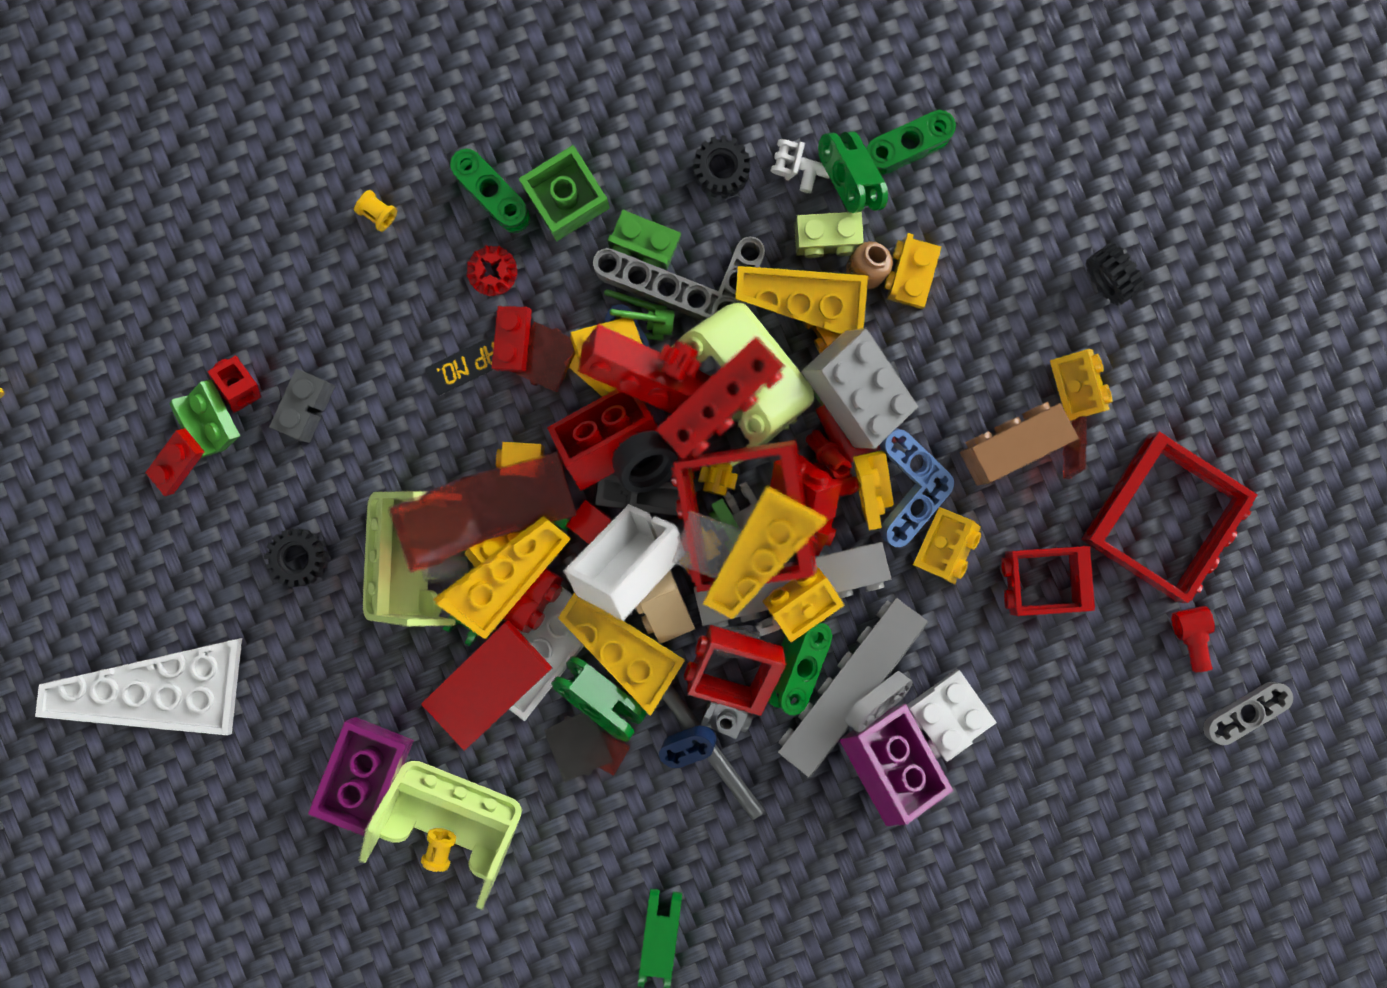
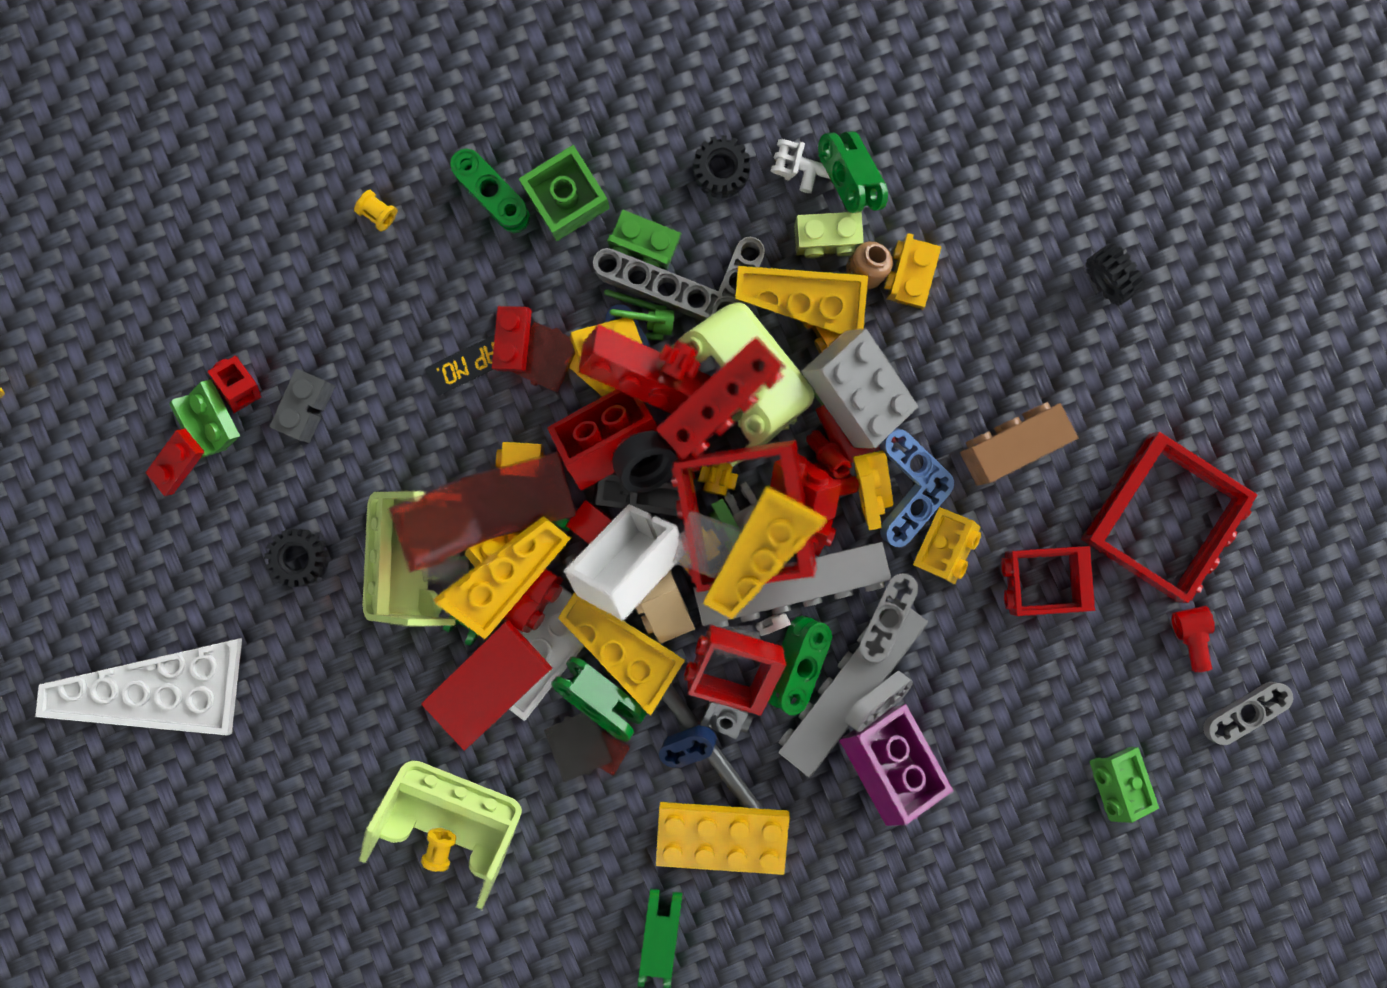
magenta brick [308,717,414,837] -> none
red gear [467,245,517,296] -> none
yellow bracket [763,567,845,642] -> none
green piece [866,110,956,176] -> none
white plate [907,669,997,762] -> none
yellow bracket [1050,349,1113,421] -> none
clear red piece [1063,416,1087,479] -> none
none -> yellow plate [656,802,789,875]
none -> light grey beam [860,573,918,663]
none -> bright green bracket [1090,747,1159,823]

